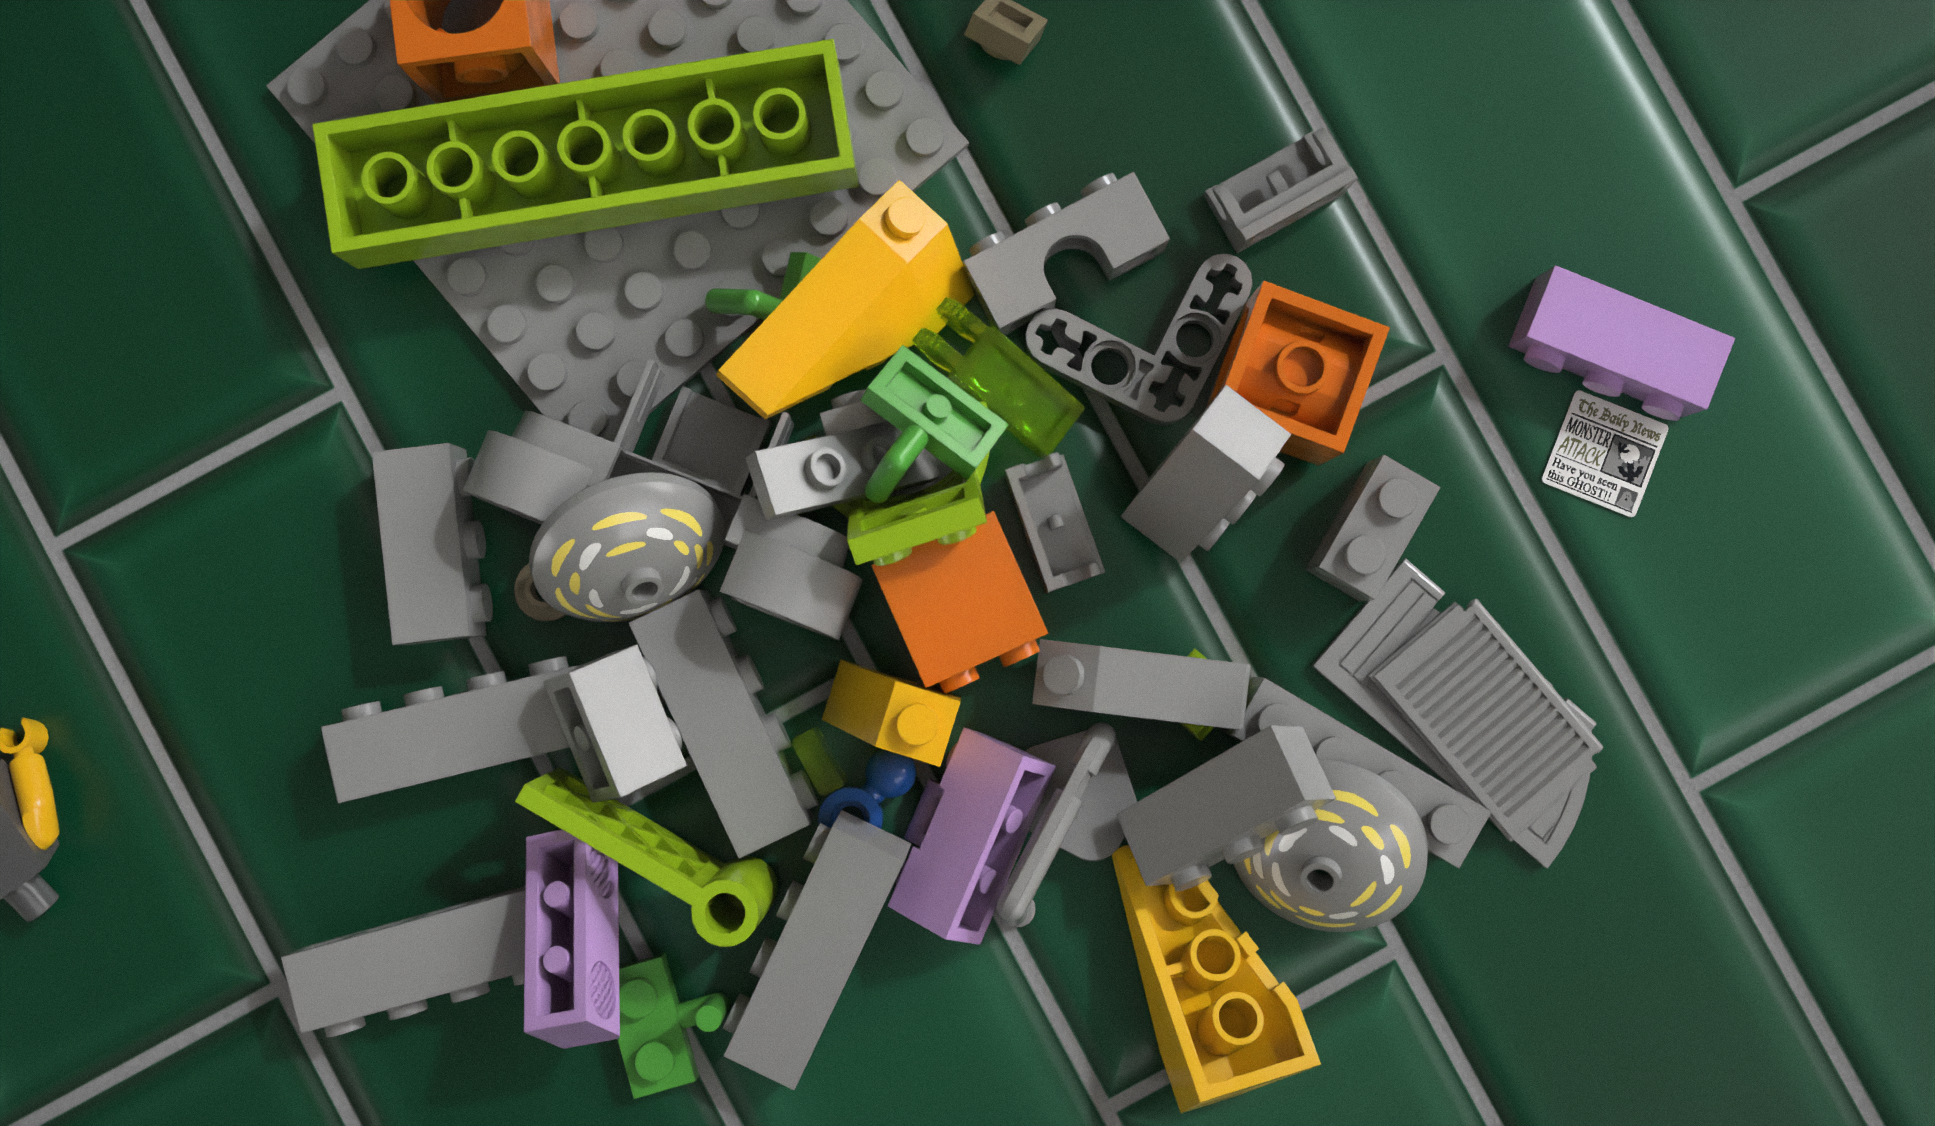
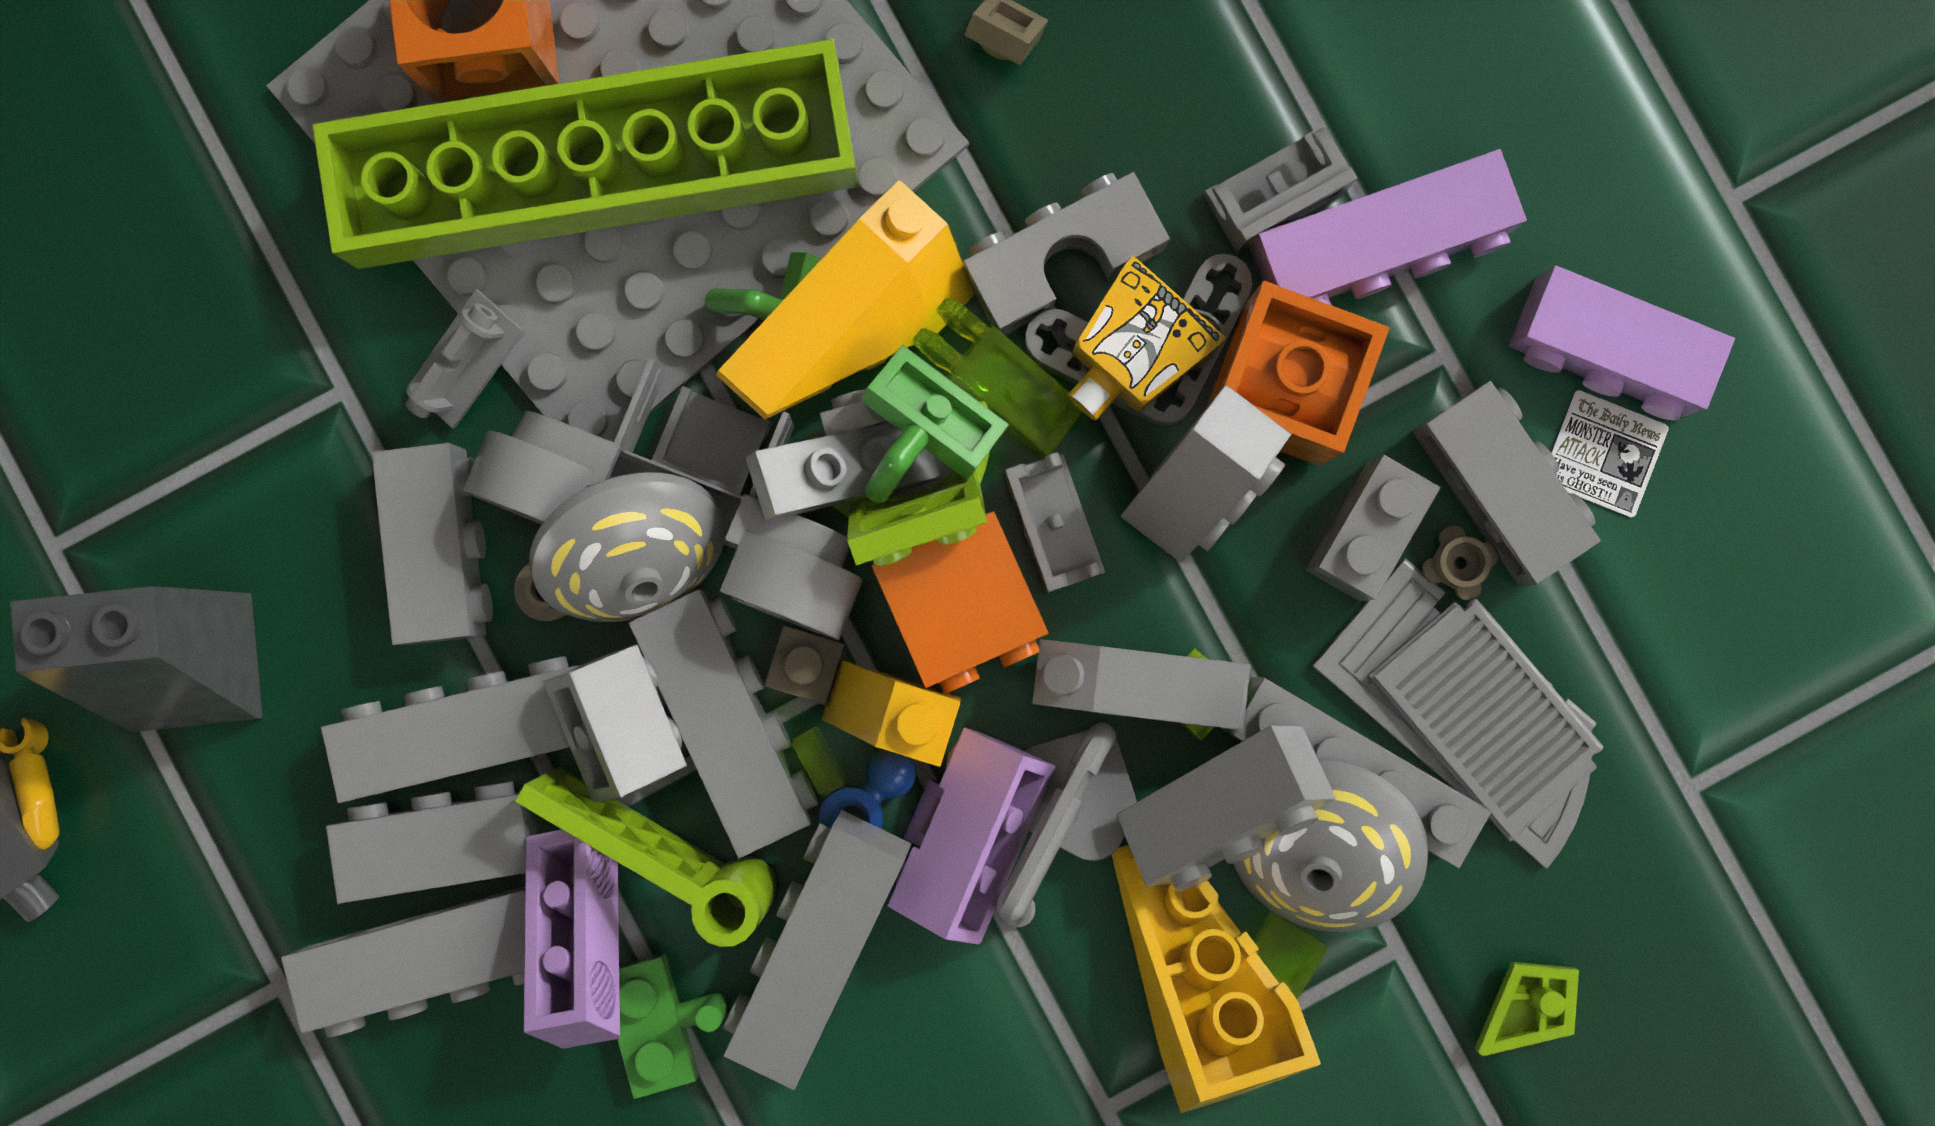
none -> dark grey slope [10,586,263,732]
none -> light grey brick [326,781,541,904]
none -> light grey hinge [405,290,525,428]
none -> dark tan plate [764,625,846,705]
none -> torso [1067,256,1226,421]
none -> lavender brick [1249,149,1527,306]
none -> clear neon green tile [1253,911,1329,1000]
none -> light grey brick [1412,381,1601,586]
none -> dark tan plate [1422,526,1498,600]
none -> lime piece [1475,962,1579,1056]

